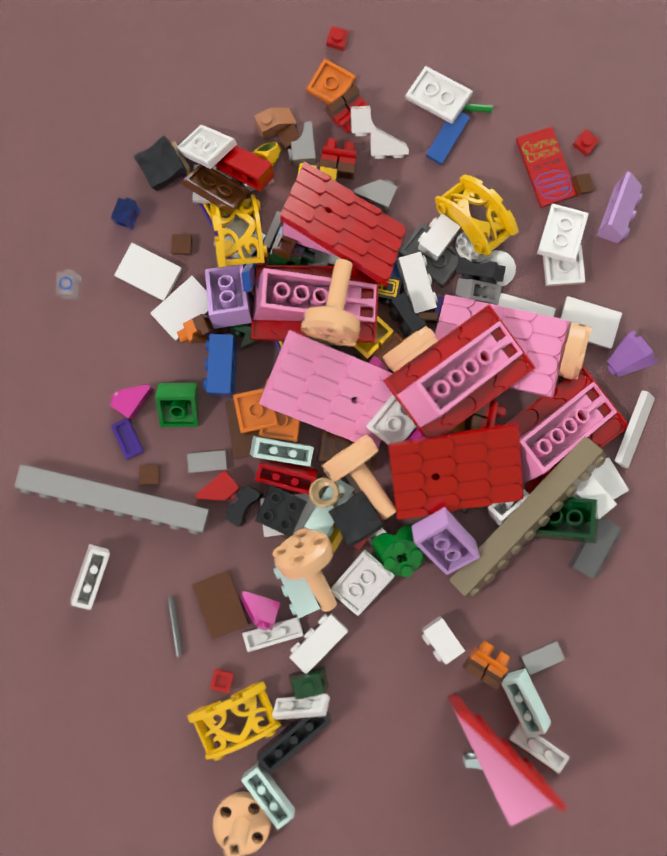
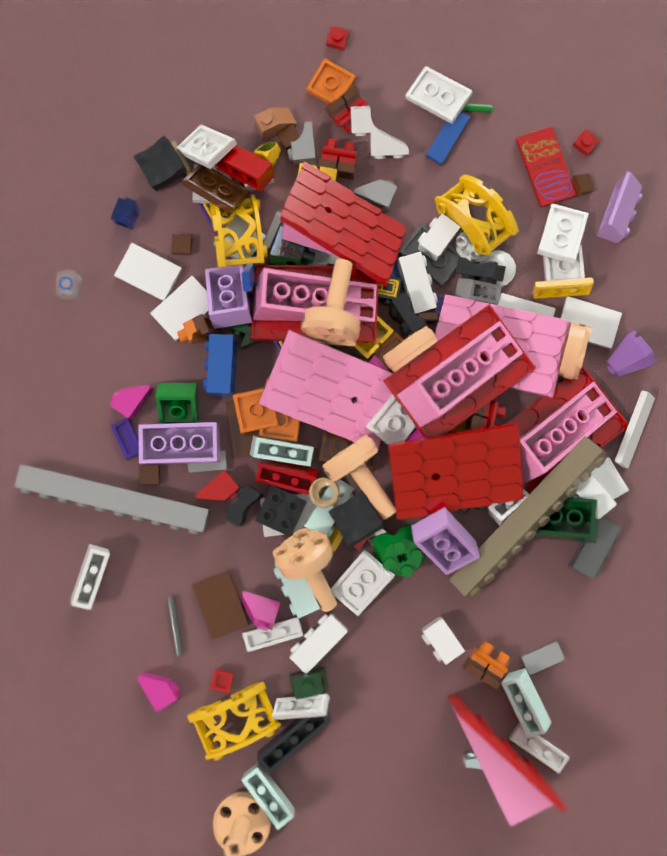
reddish brown tile [272,234,297,259] -> none
none -> dark pink slope [137,672,180,713]
none -> lavender brick [139,422,220,465]
none -> yellow tile [532,278,594,299]

